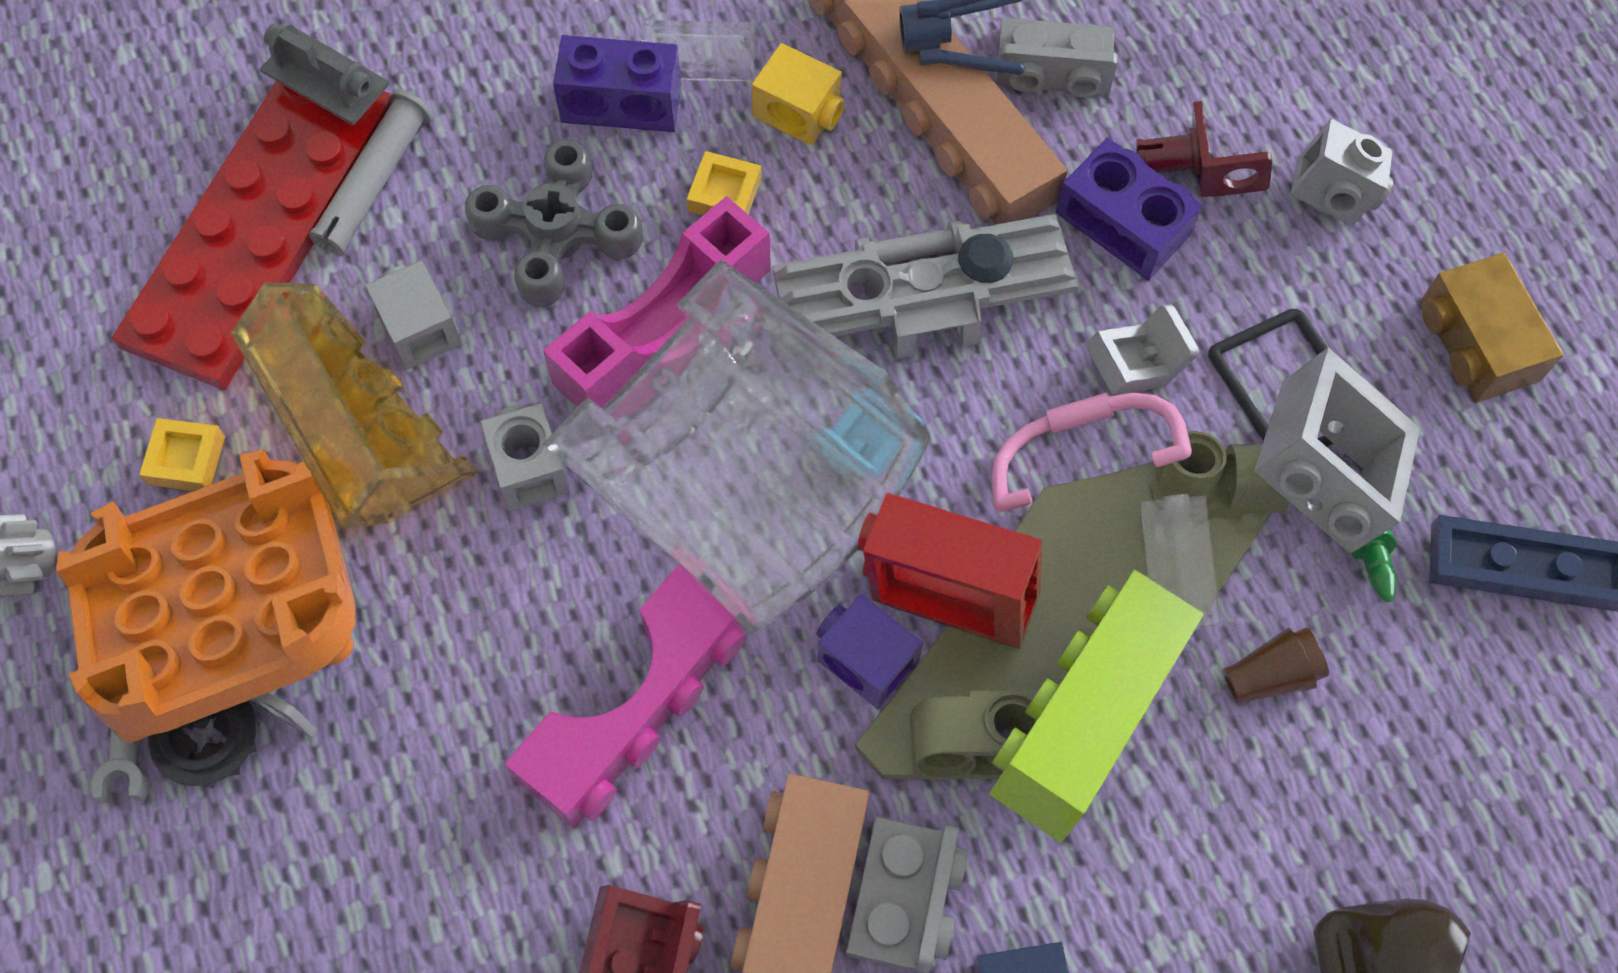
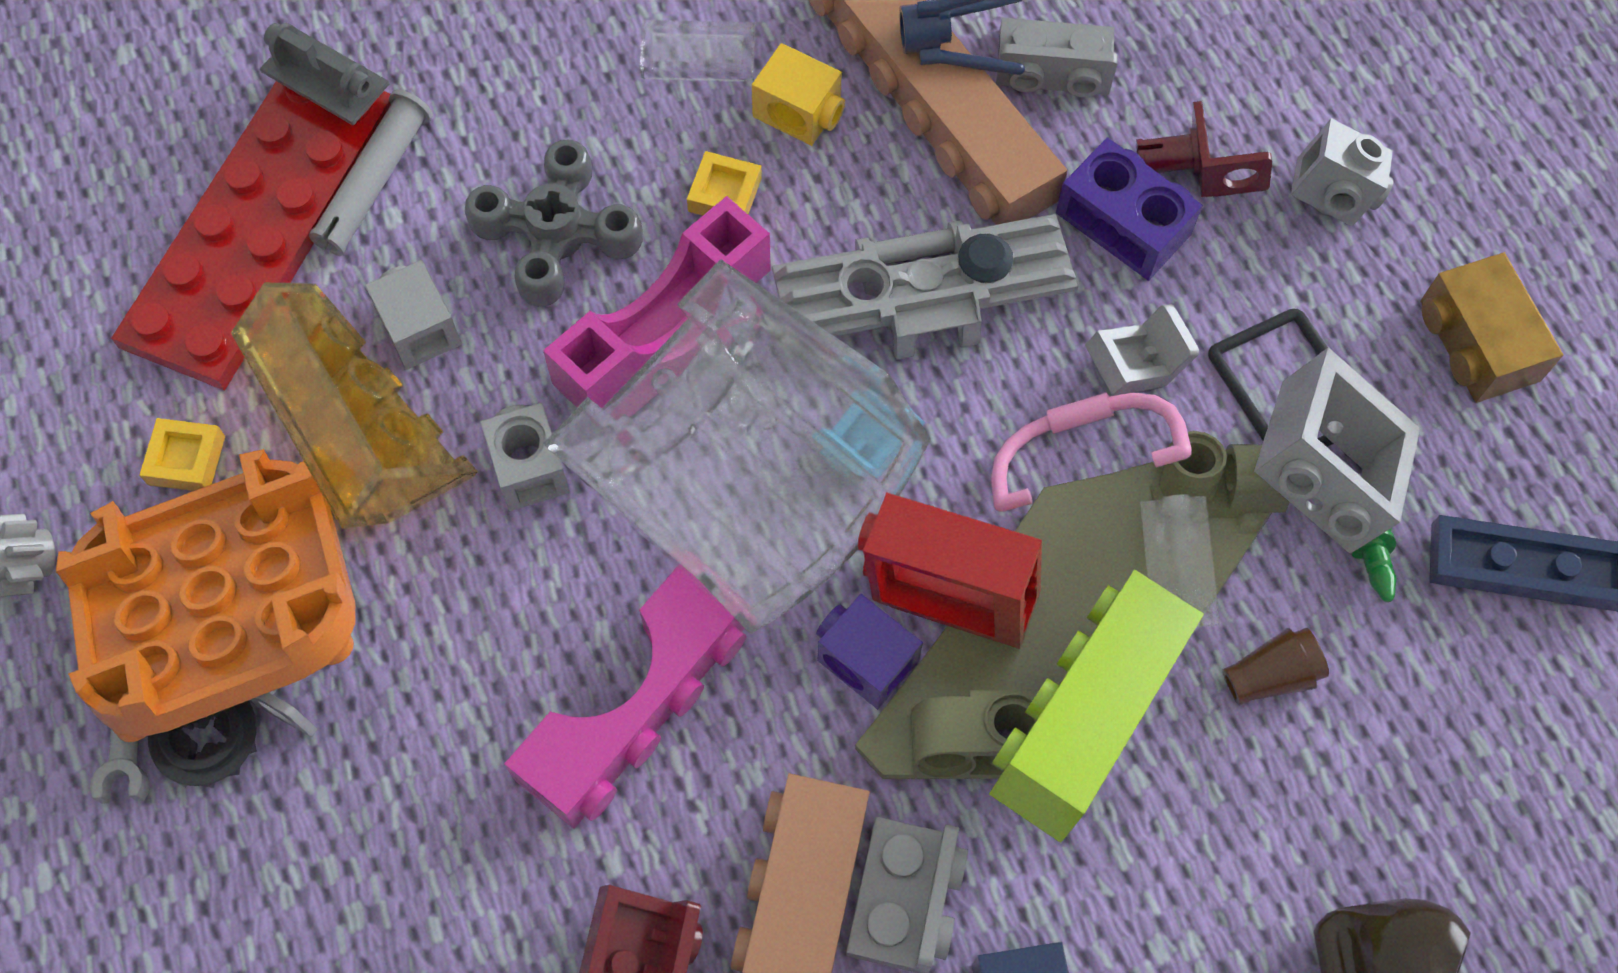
dark purple brick [553,35,682,132] -> none

